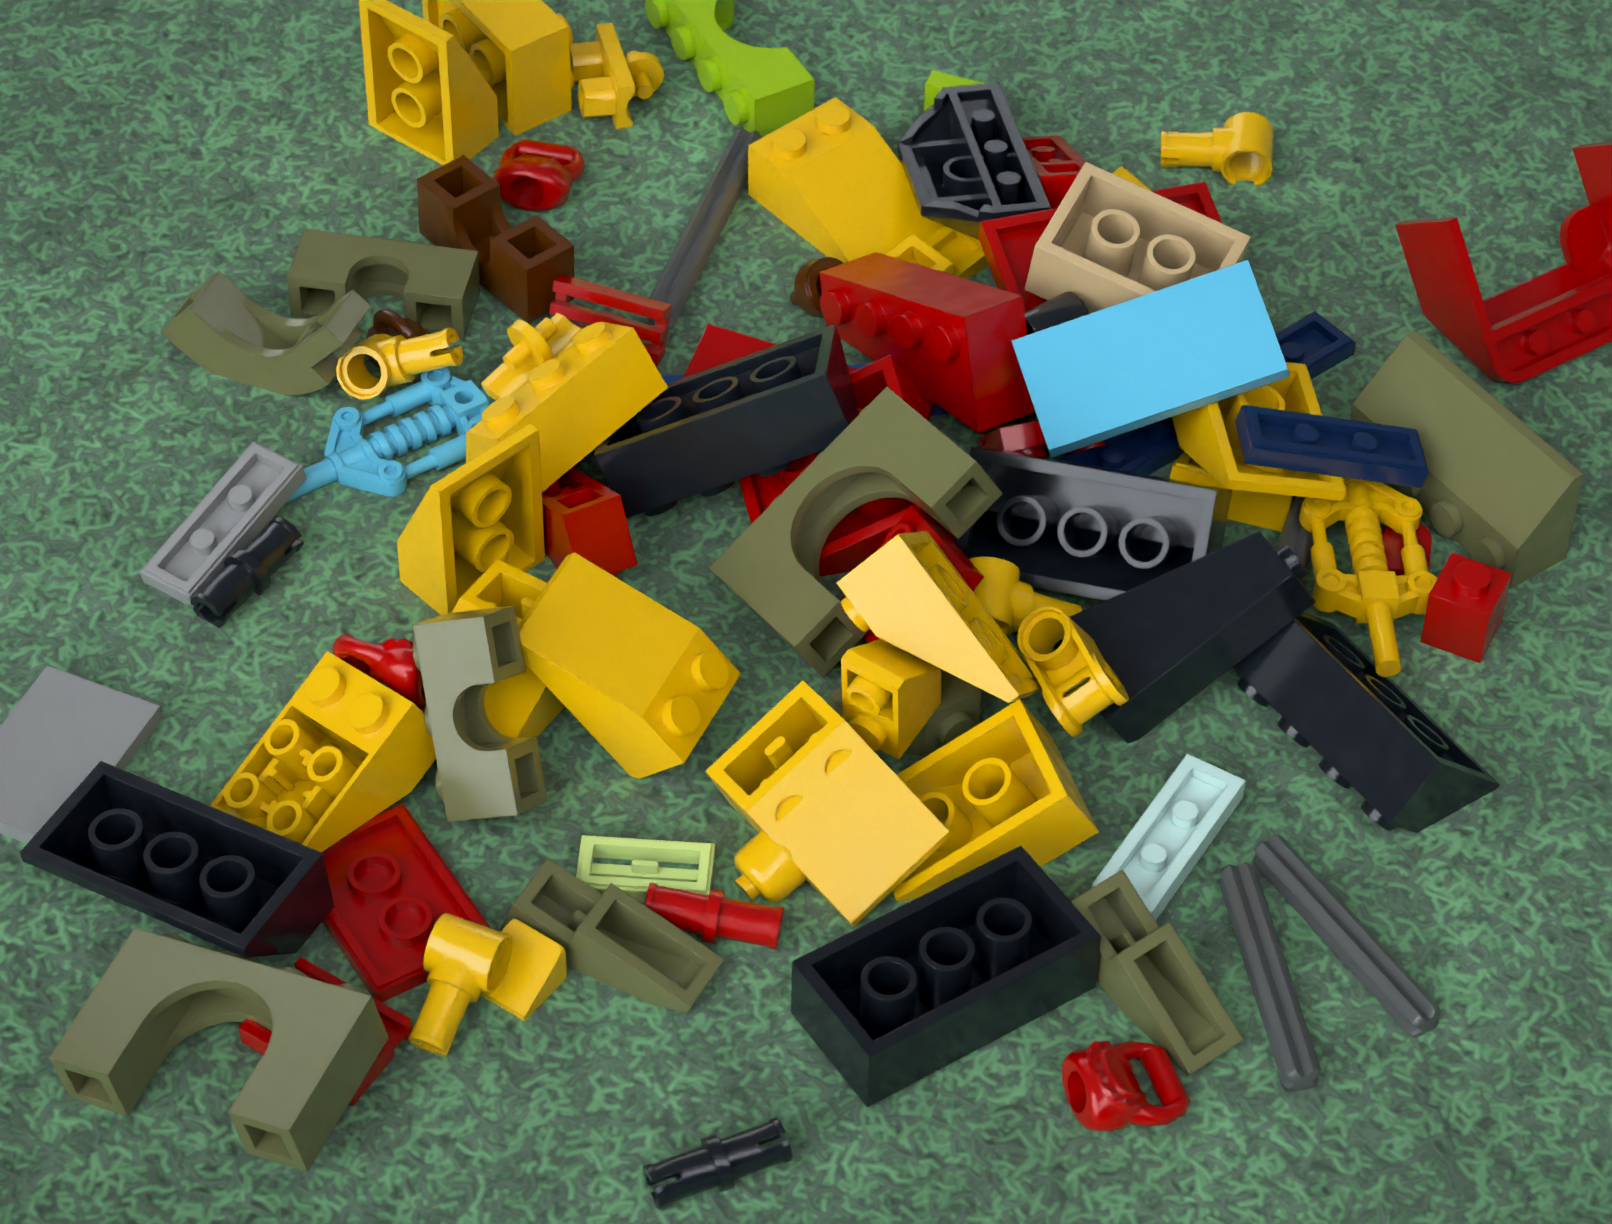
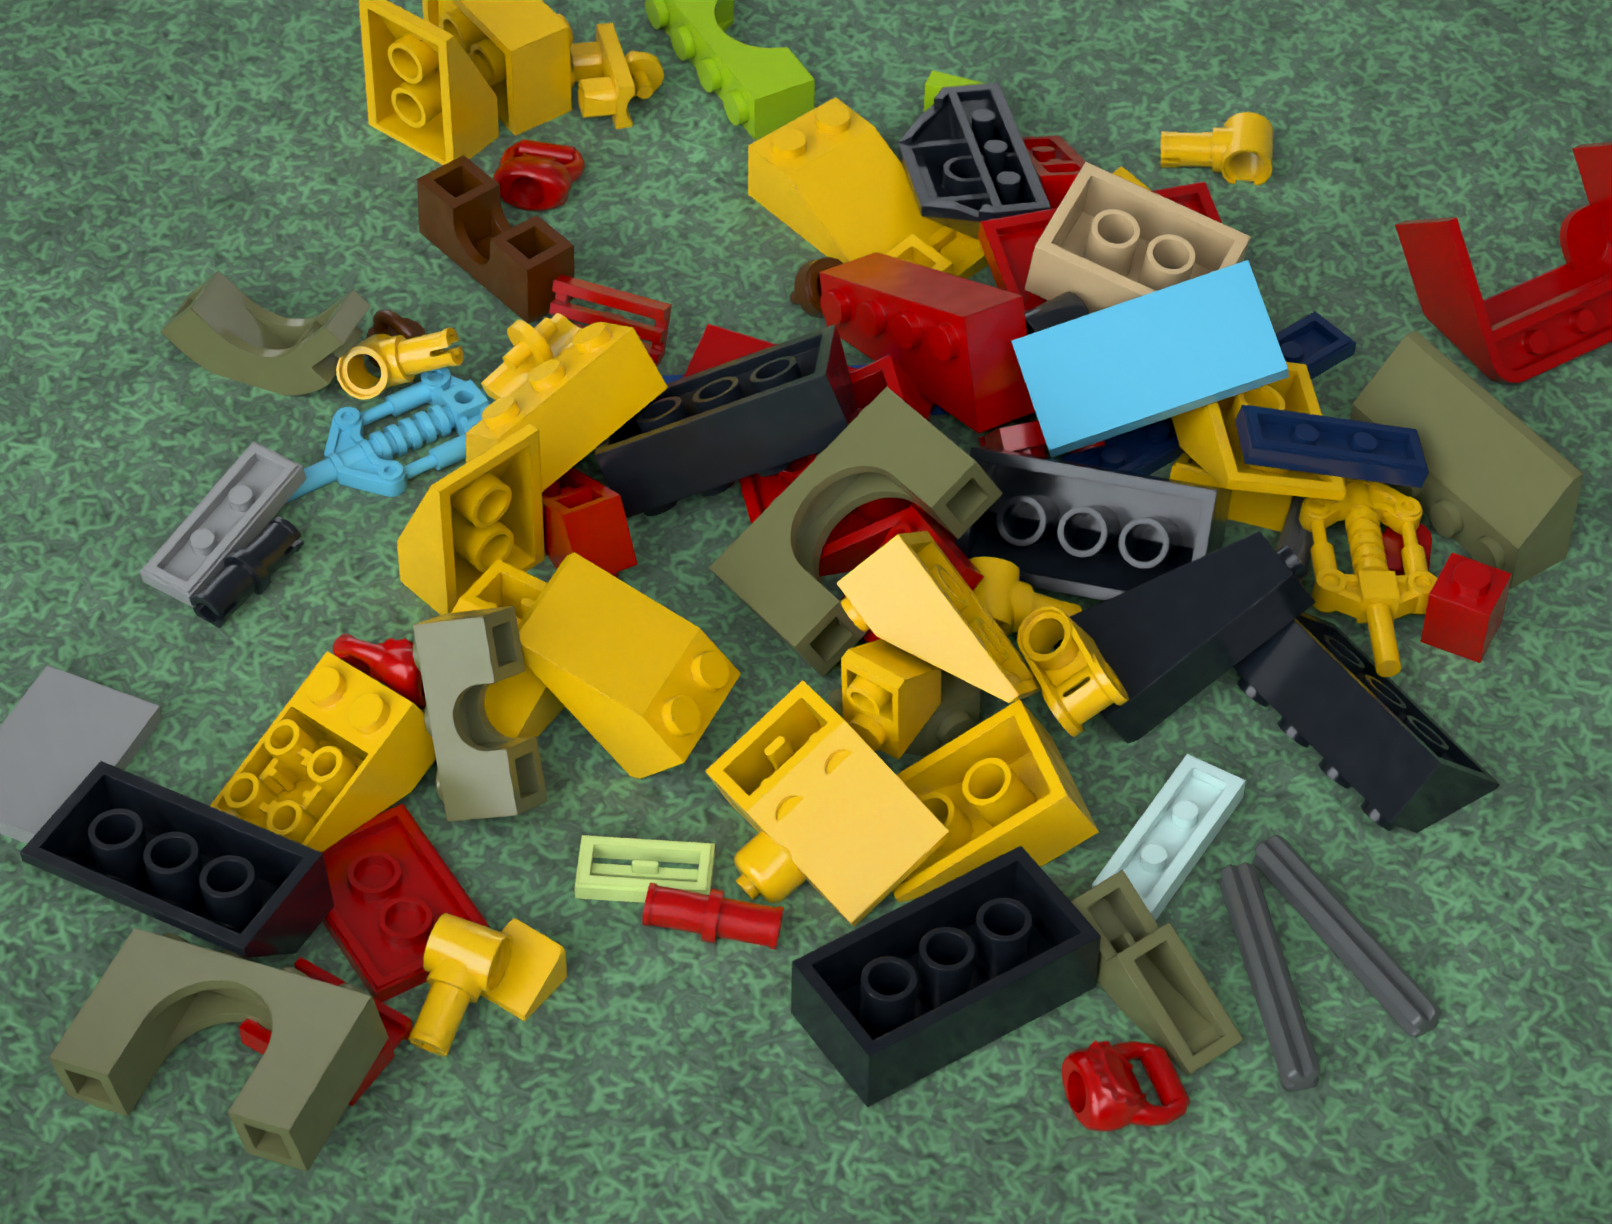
olive arch [287,229,481,339] -> none
olive slope [500,858,724,1013] -> none
black pin [643,1117,793,1209] -> none
dark grey axle [644,128,762,330] -> none

